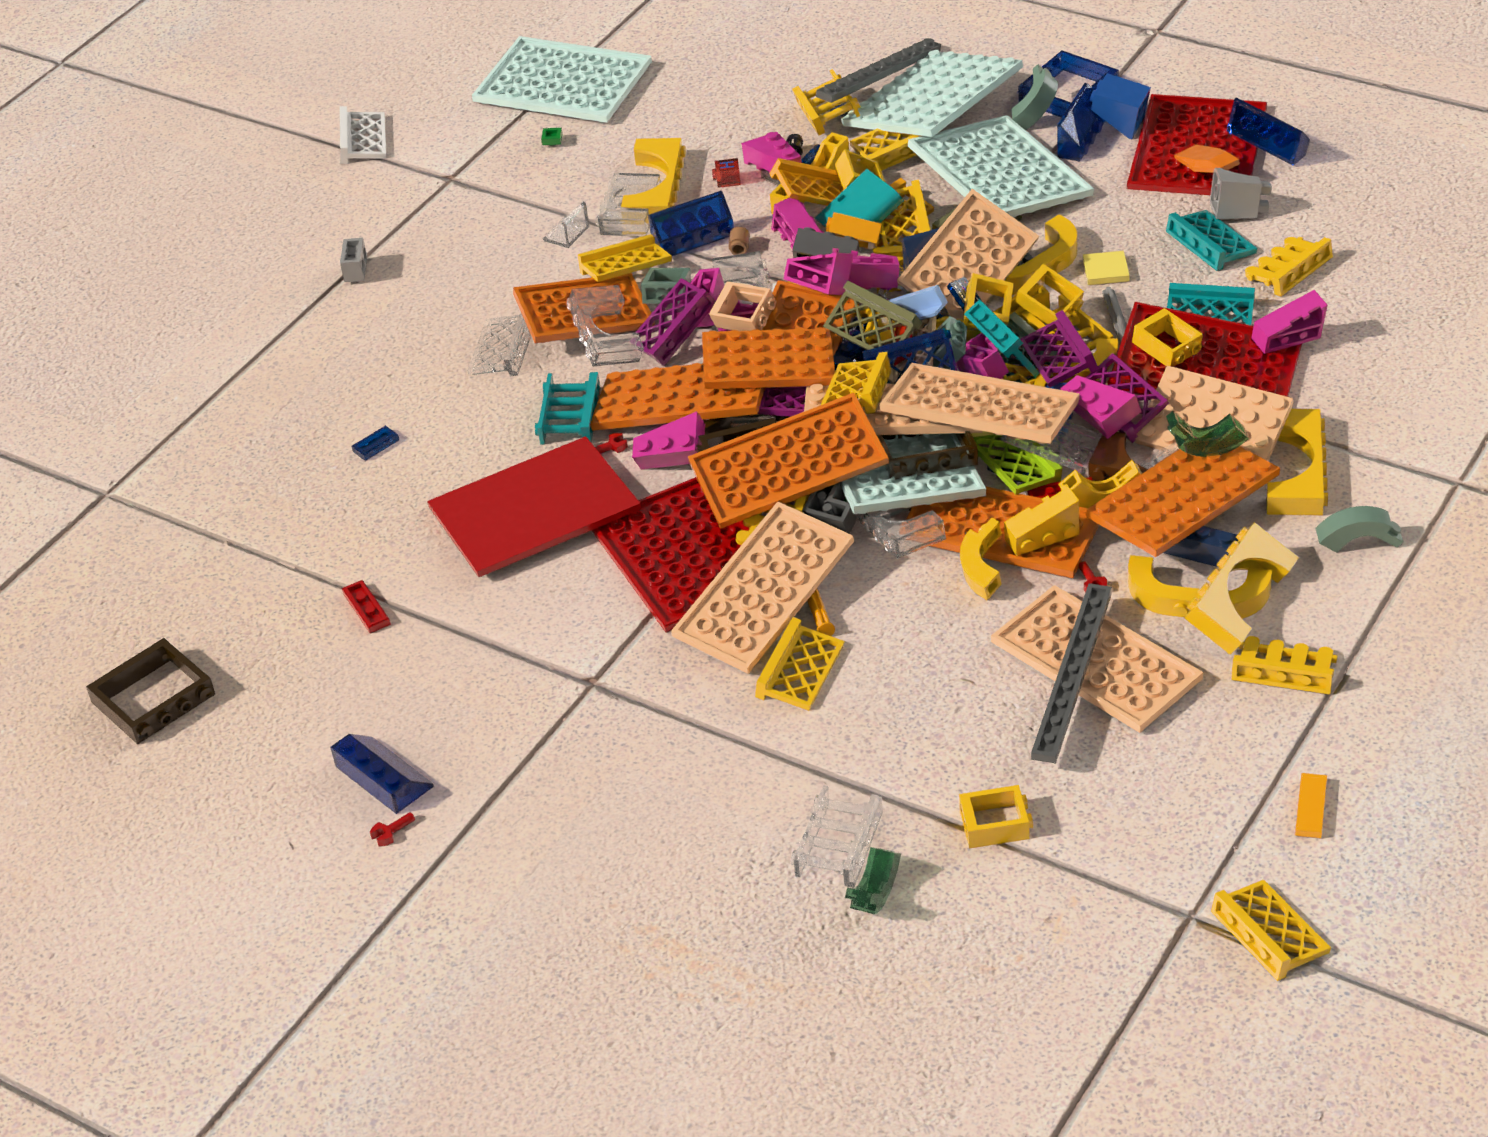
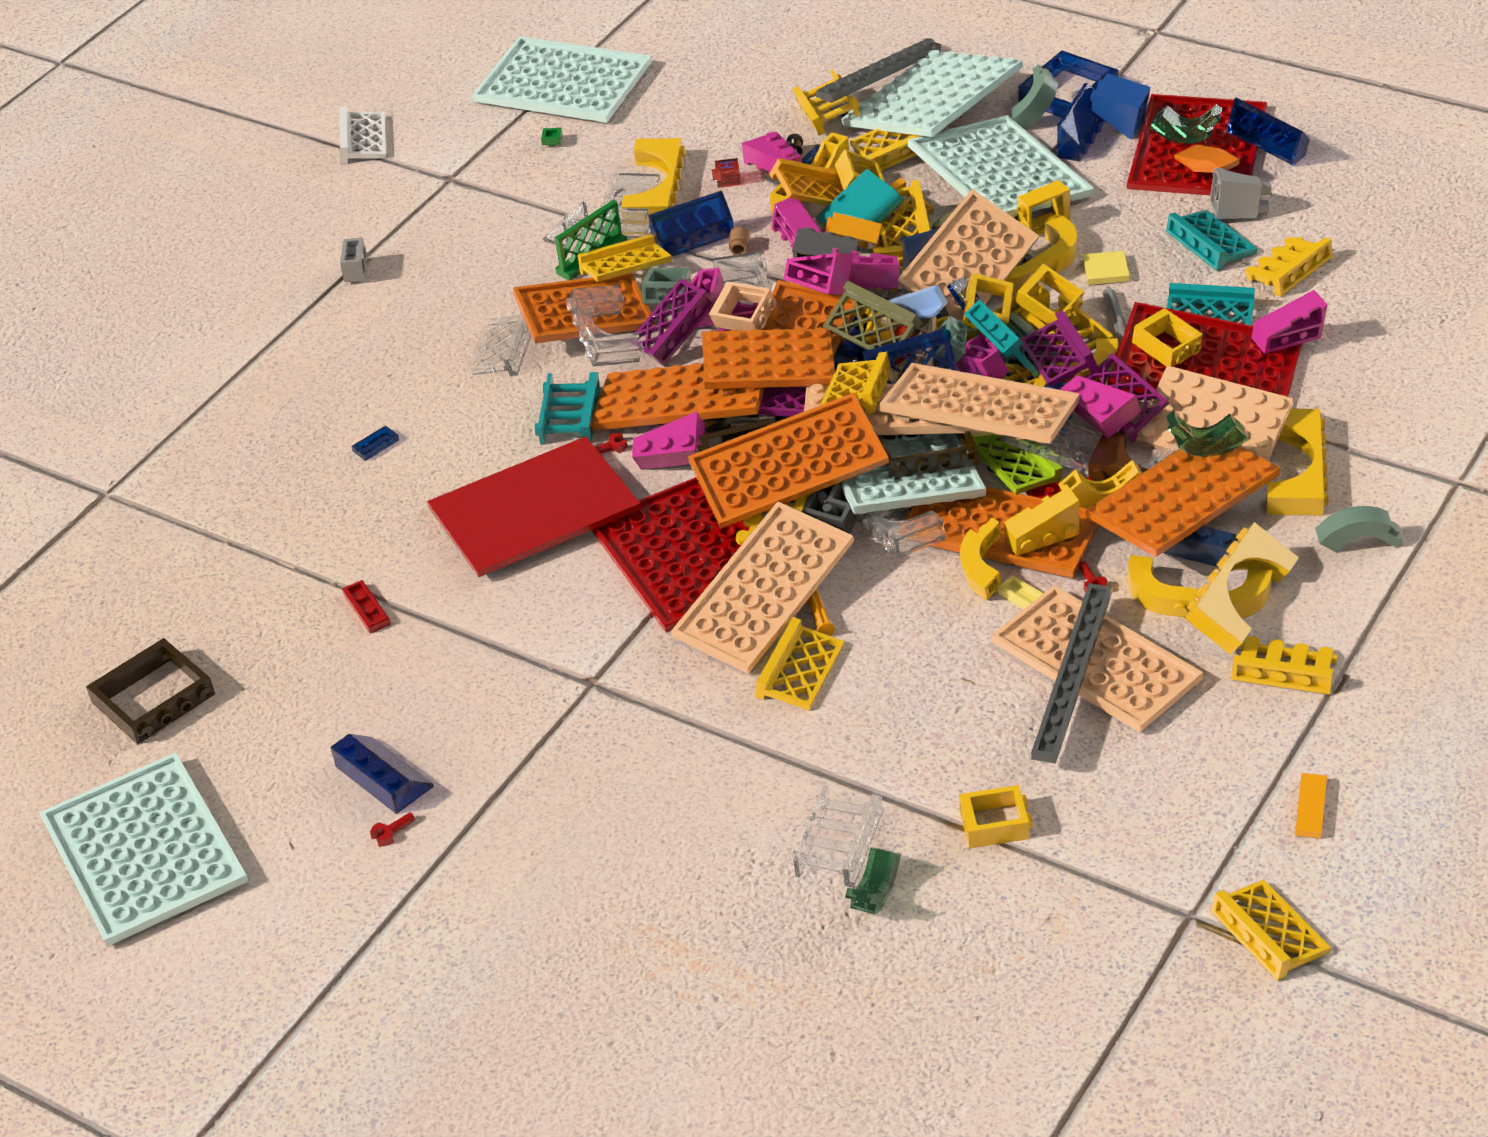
none -> light aqua plate [39,752,249,947]
none -> green fence [554,199,627,280]
none -> light yellow tile [997,575,1044,609]
none -> yellow window [1017,180,1070,235]
none -> clear green arch [1150,104,1222,144]

